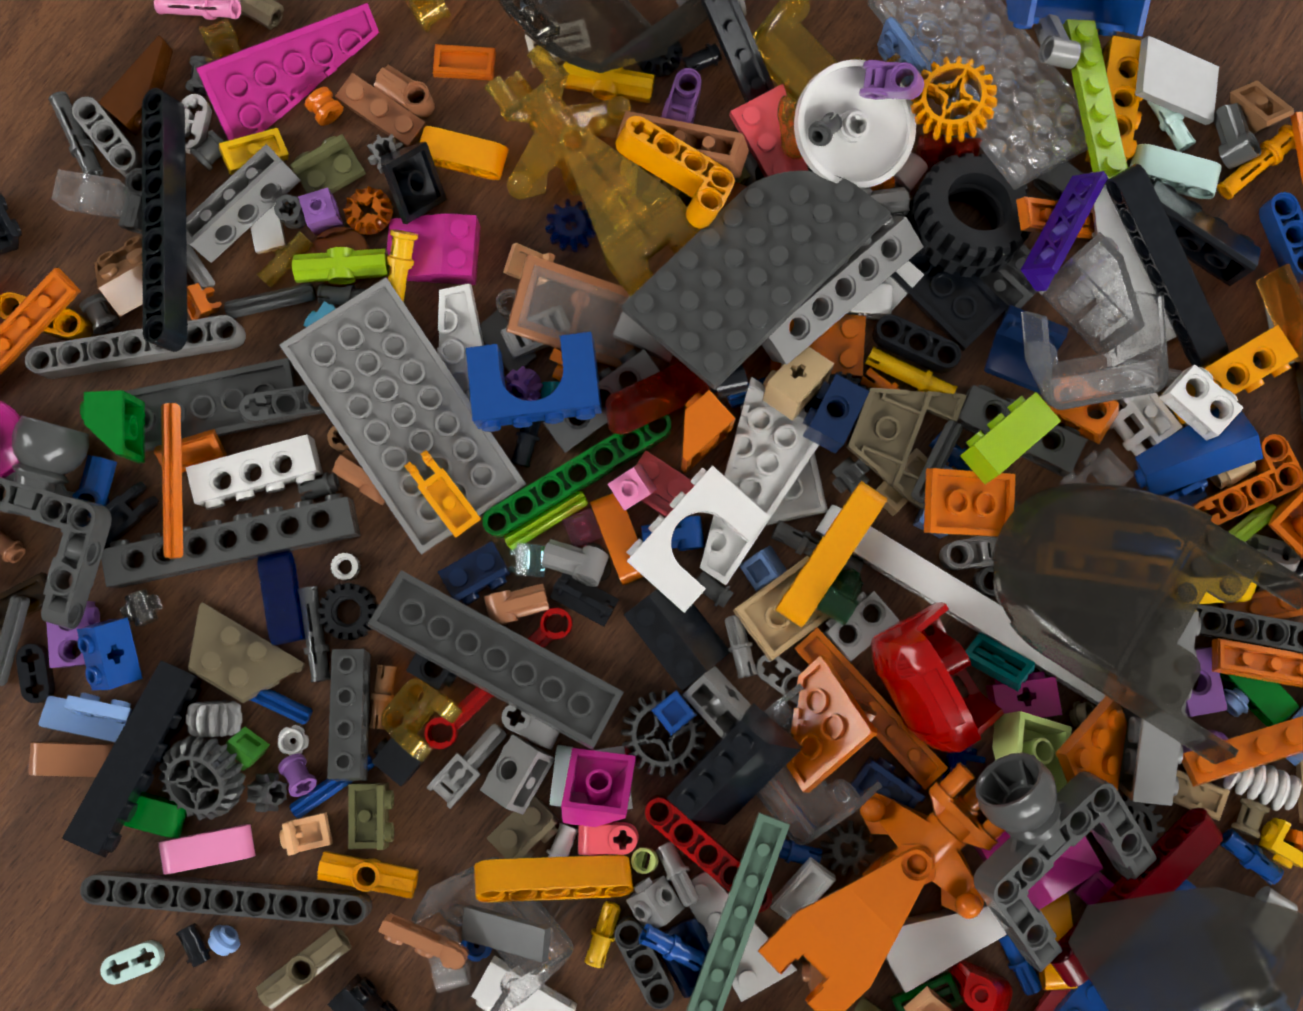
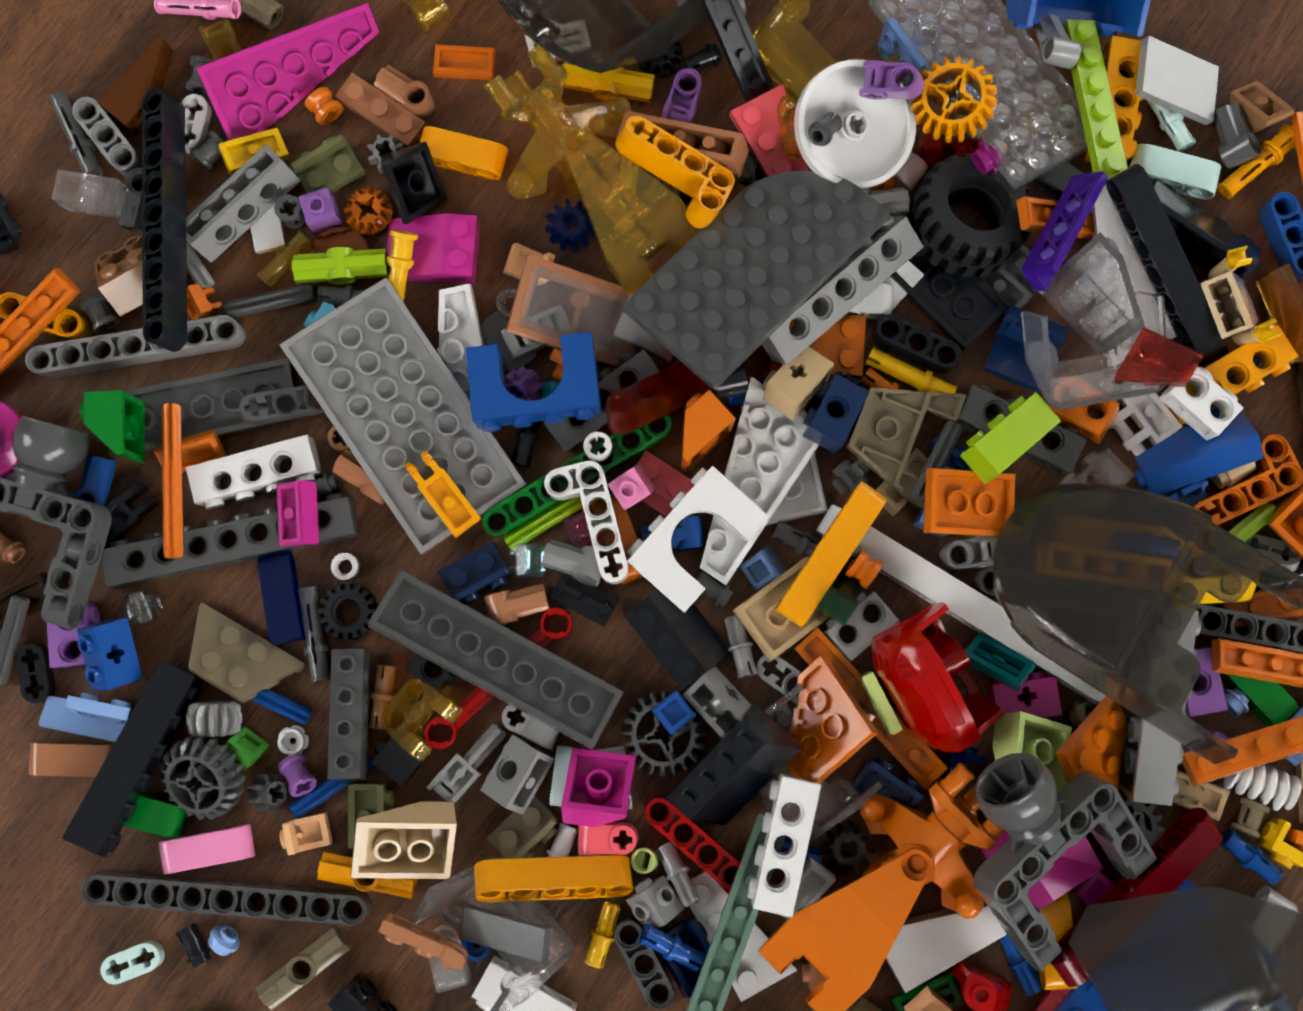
none -> dark pink slope [277,480,319,547]
none -> tan slope [351,801,457,879]
none -> white beam [544,461,628,584]
none -> white bush [583,432,612,462]
none -> white brick [747,774,821,918]
none -> orange wheel [844,548,884,589]
none -> yellowish green tile [859,671,903,735]
none -> magenta plate [971,141,1000,174]
none -> clear red wing [1112,326,1203,387]
none -> tan torso [1200,246,1282,345]

